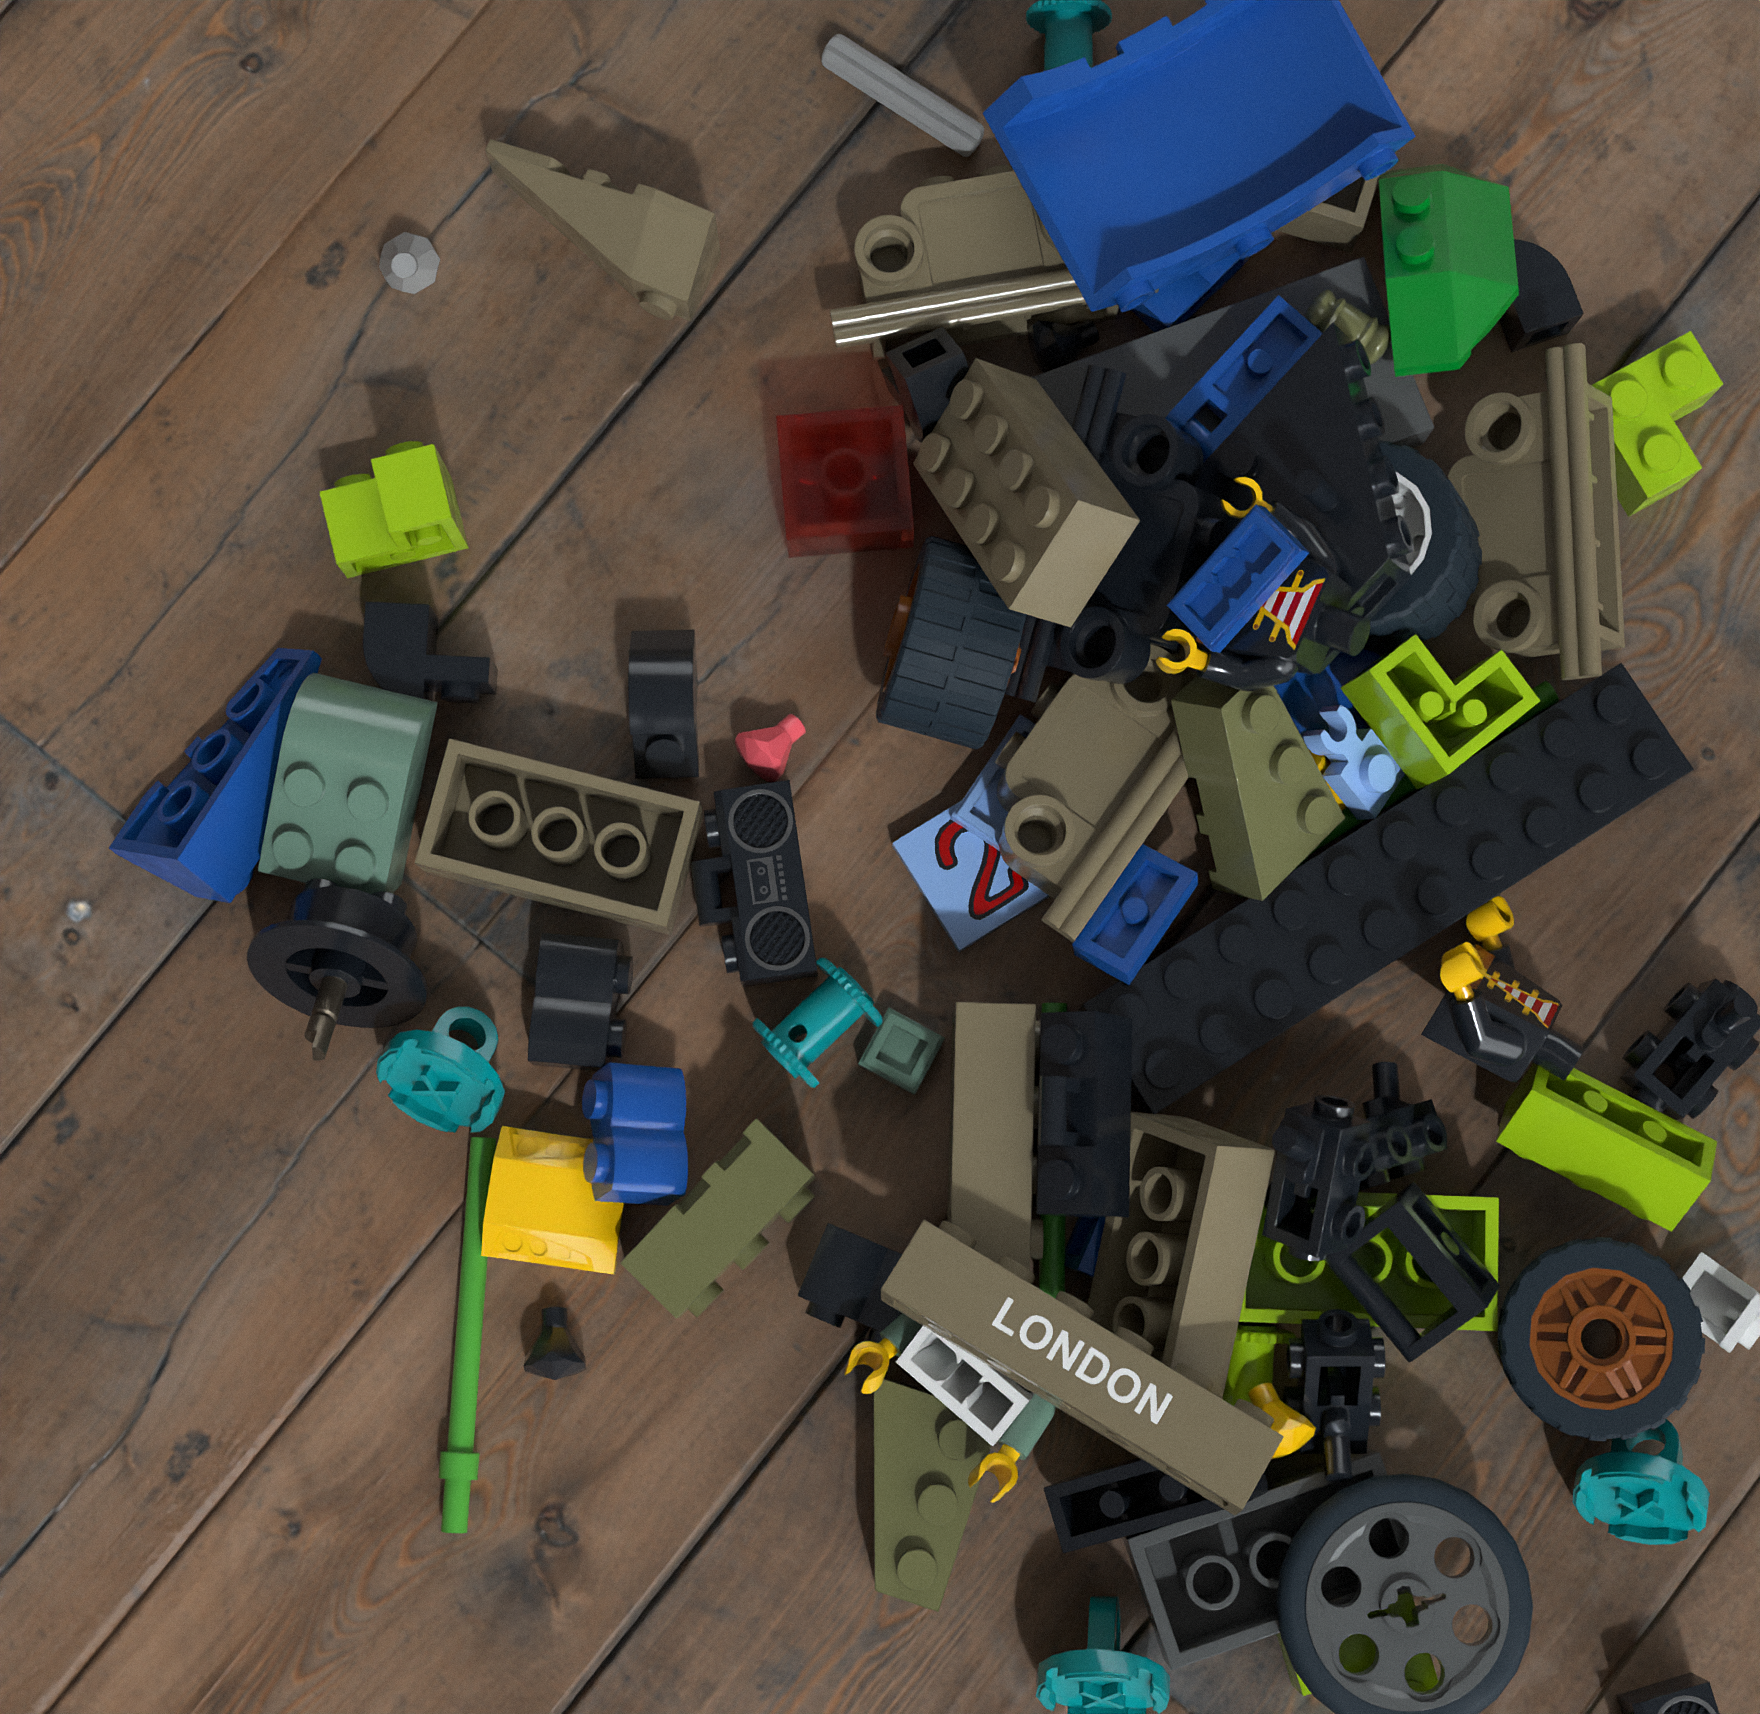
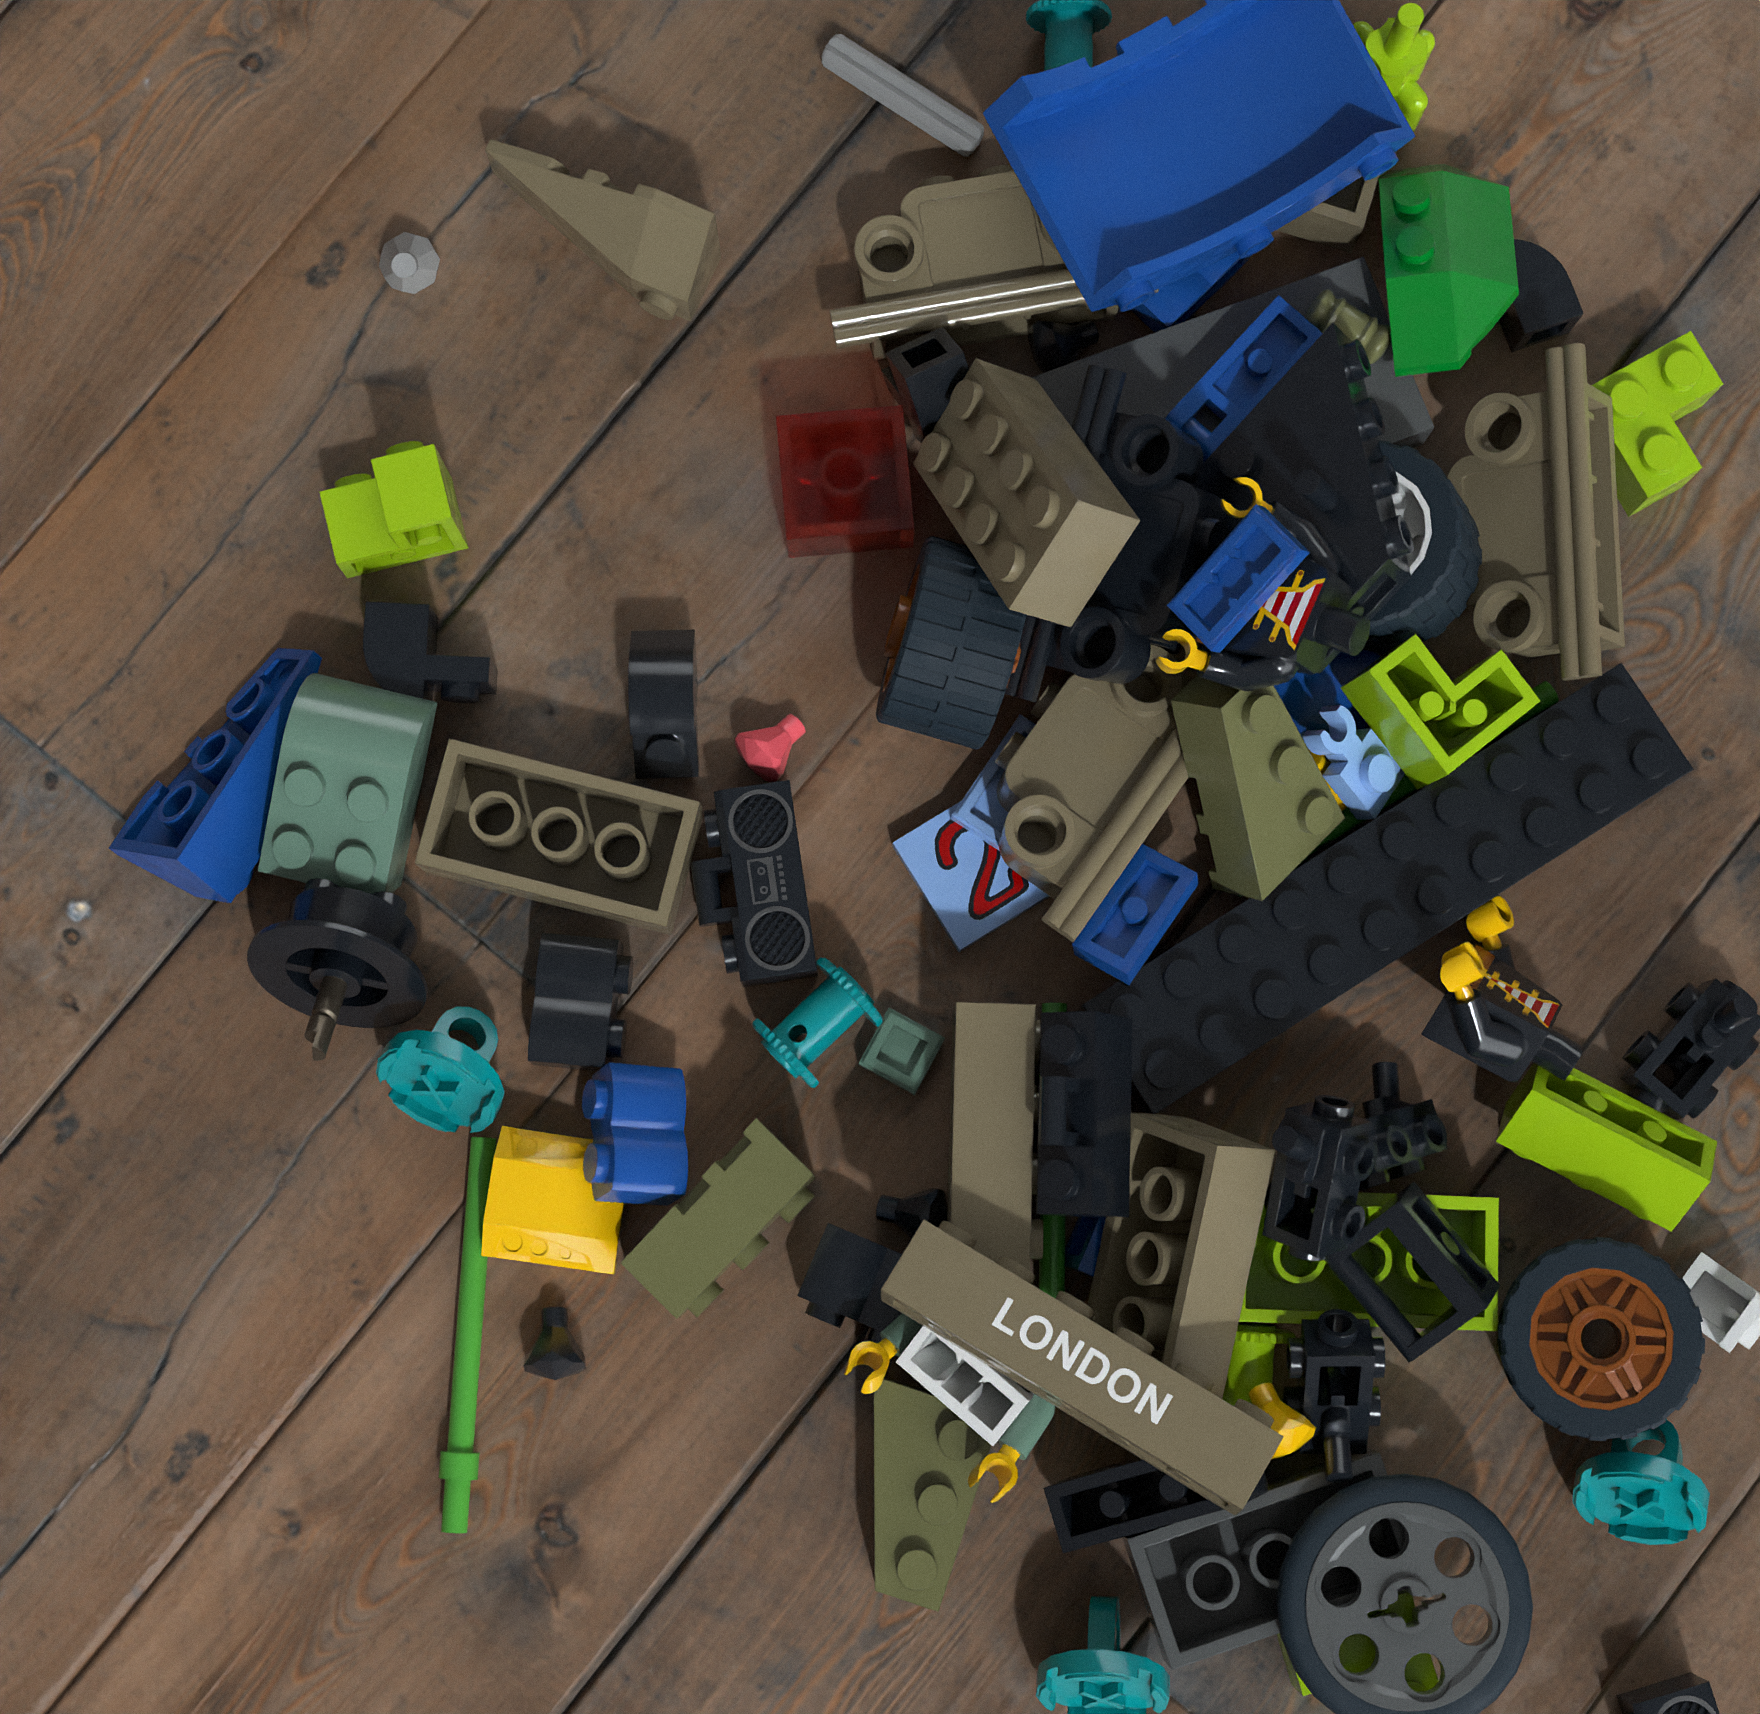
none -> black rock [876,1188,947,1239]
none -> lime plant [1353,3,1435,132]

